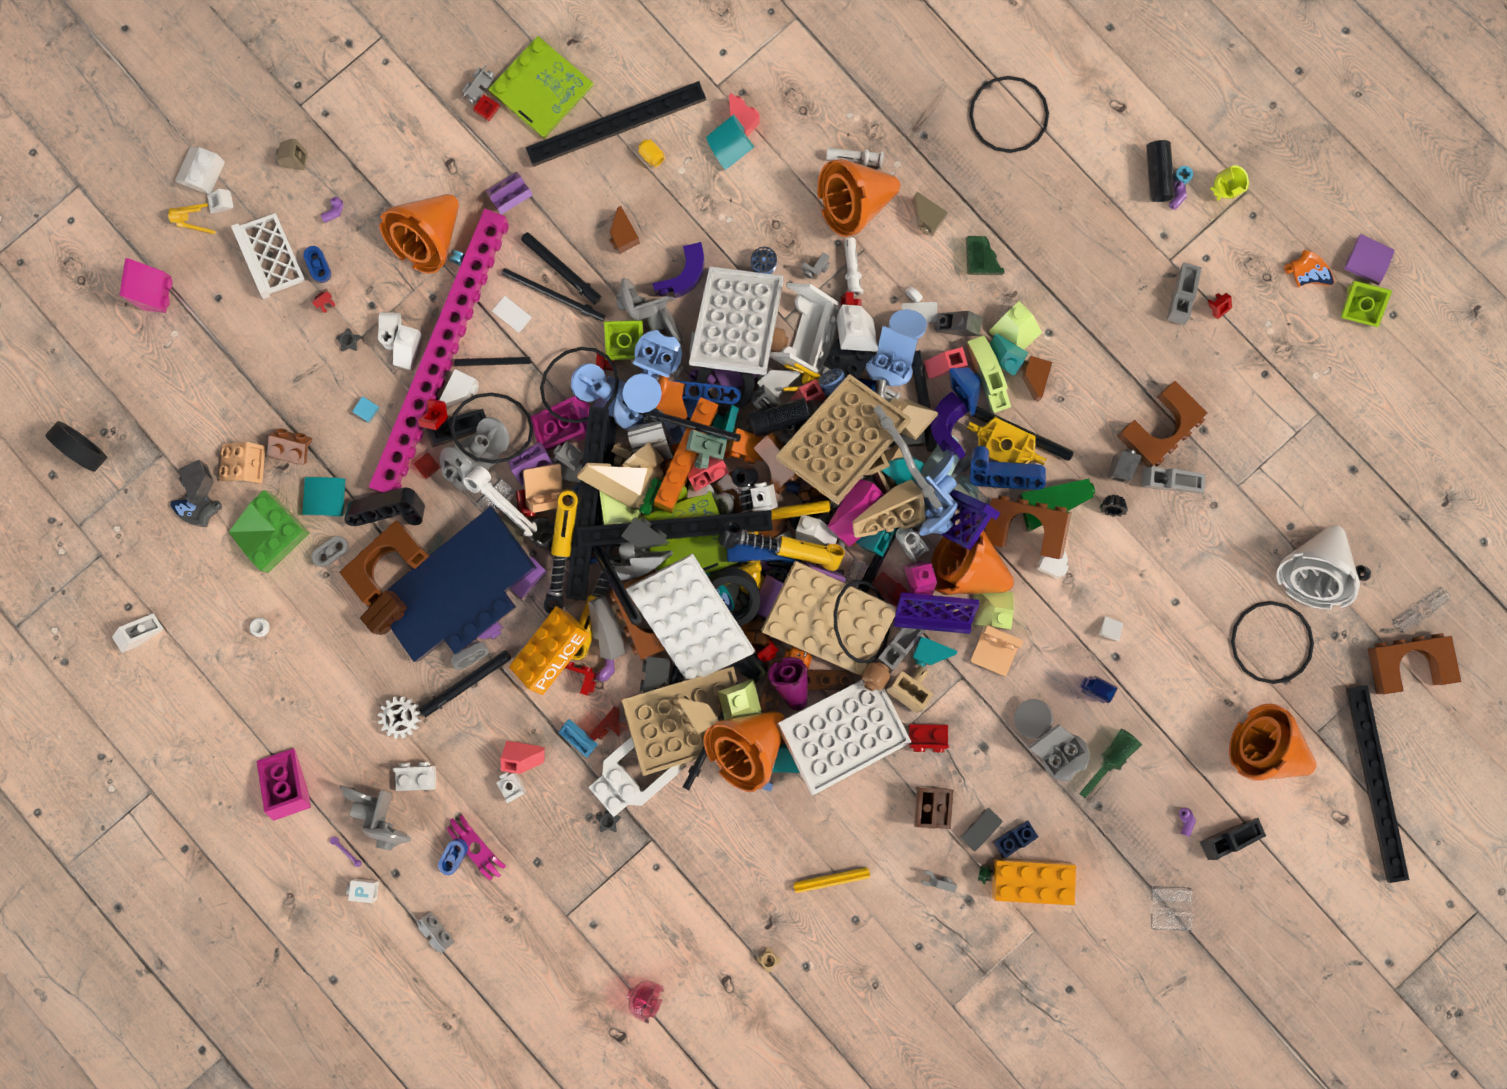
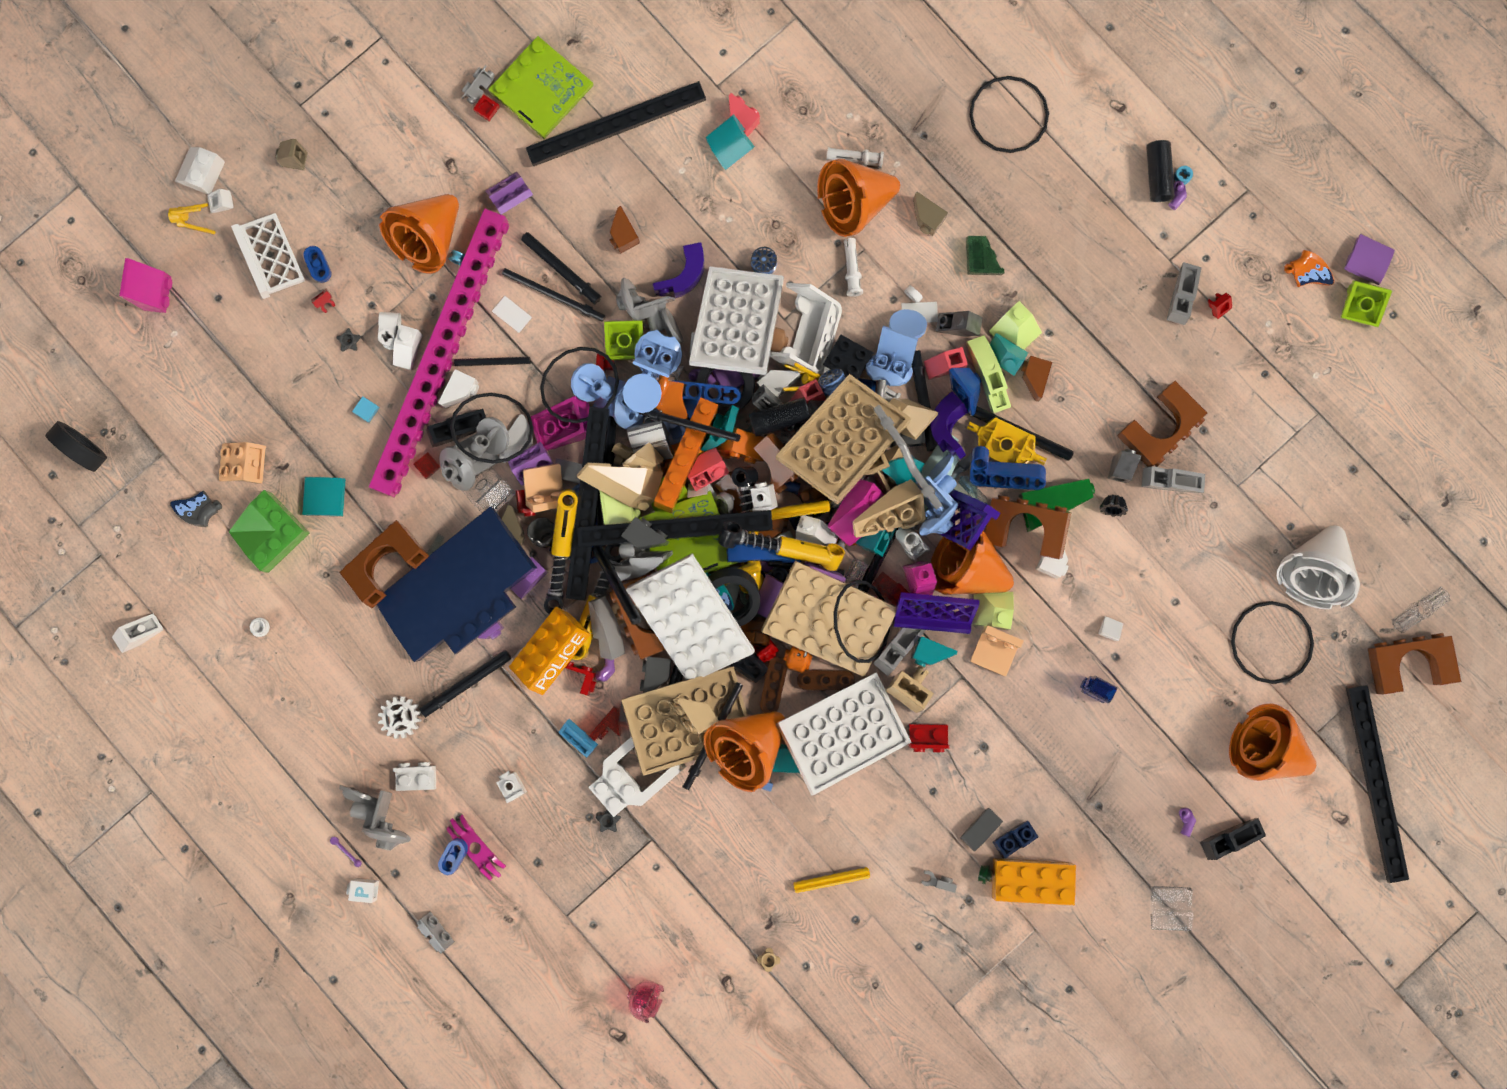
flat silver slope [178,460,214,507] -> none
dark pink slope [256,748,311,821] -> none
bracket [267,428,312,465] -> none
light grey plate [312,536,349,567] -> none
medium lavender arm [321,197,344,223] -> none
black beam [344,487,425,527] -> none
reddish brown brick [360,590,407,635] -> none
red bracket [418,398,448,430] -> none
light grey plate [451,642,489,670] -> none
white piece [463,466,537,536] -> none
coral slope [501,741,545,774] -> none
light grey bracket [552,441,584,471] -> none
yellow brick [638,139,665,168] -> none
green axle [639,478,663,516] -> none
sand green plate [686,430,727,469] -> none
yellowish green slope [718,679,762,720] -> none
magenta cone [768,657,808,710] -> none
light grey bracket [801,252,831,280] -> none
white slope [837,305,878,352] -> none
red tile [840,292,862,307] -> none
medium nougat head [861,661,890,692] -> none
reddish brown brick [914,786,954,829] -> none
light grey piece [1014,699,1089,781] -> none
clear green piece [1079,728,1142,799] -> none
neon yellow helmet [1210,165,1249,201] -> none
black hinge [1356,565,1371,581] -> none
none -> white arm [499,414,533,463]

